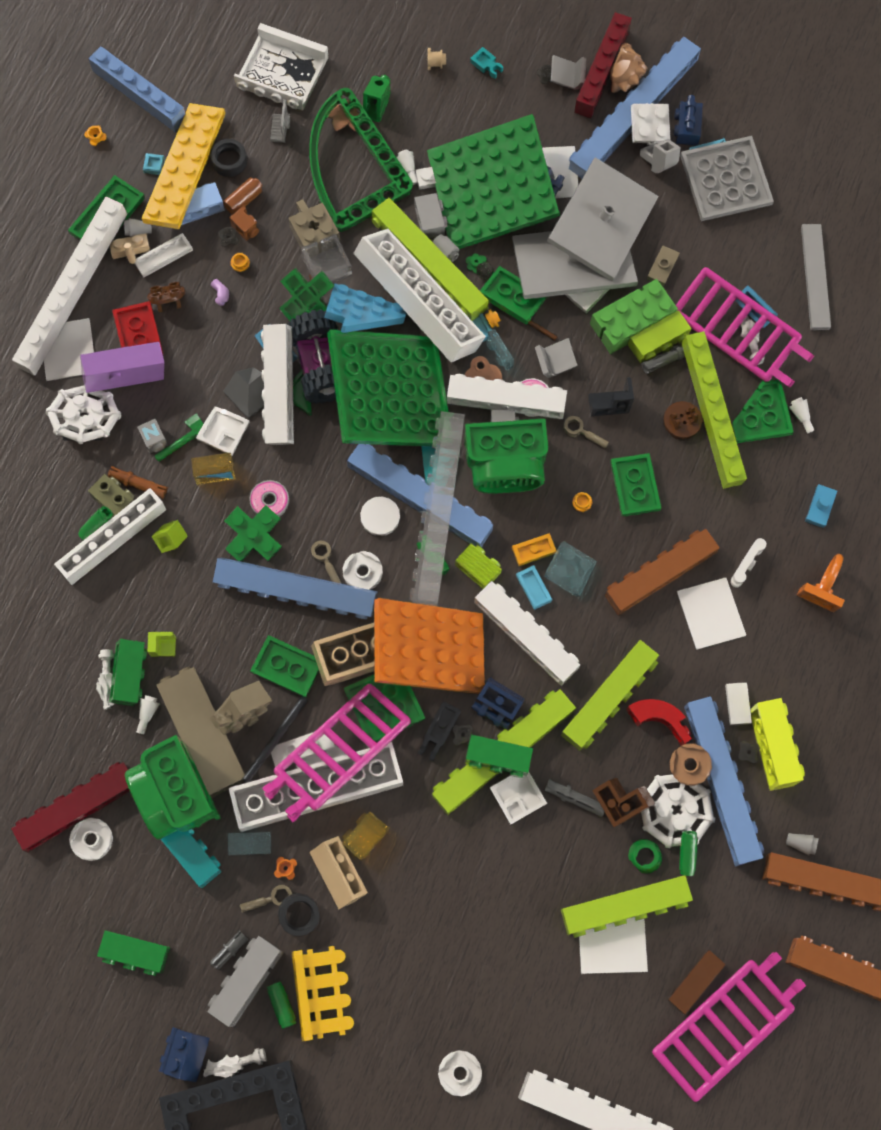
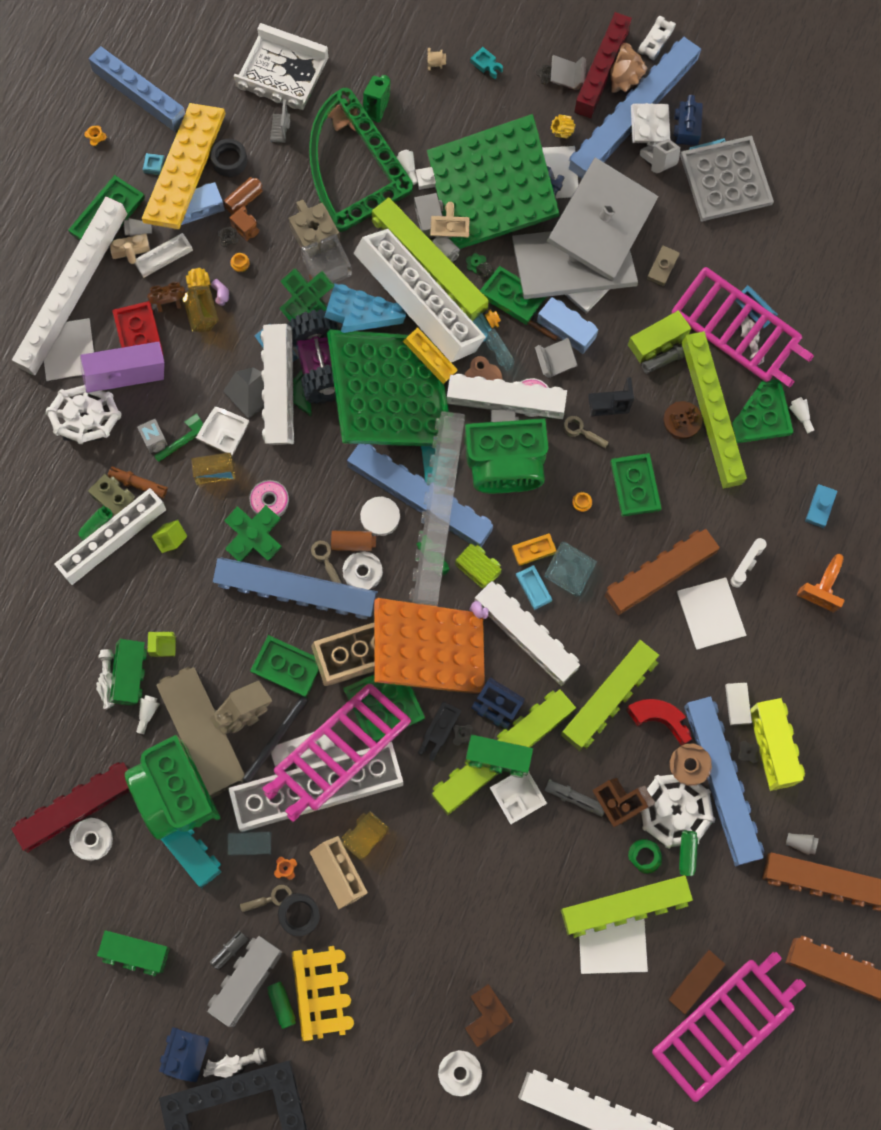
bright green piece [590,279,678,354] -> none
light grey tile [801,224,831,330] -> none
none -> clear yellow brick [183,286,218,332]
none -> yellow gear [186,268,210,293]
none -> dark orange brick [331,530,376,551]
none -> yellow plate [403,328,458,384]
none -> tan plate [430,202,469,238]
none -> reddish brown brick [464,984,513,1047]
none -> lavender arm [470,601,489,619]
none -> light blue brick [537,297,598,354]
none -> yellow gear [551,114,576,139]
none -> white plate [638,16,676,60]

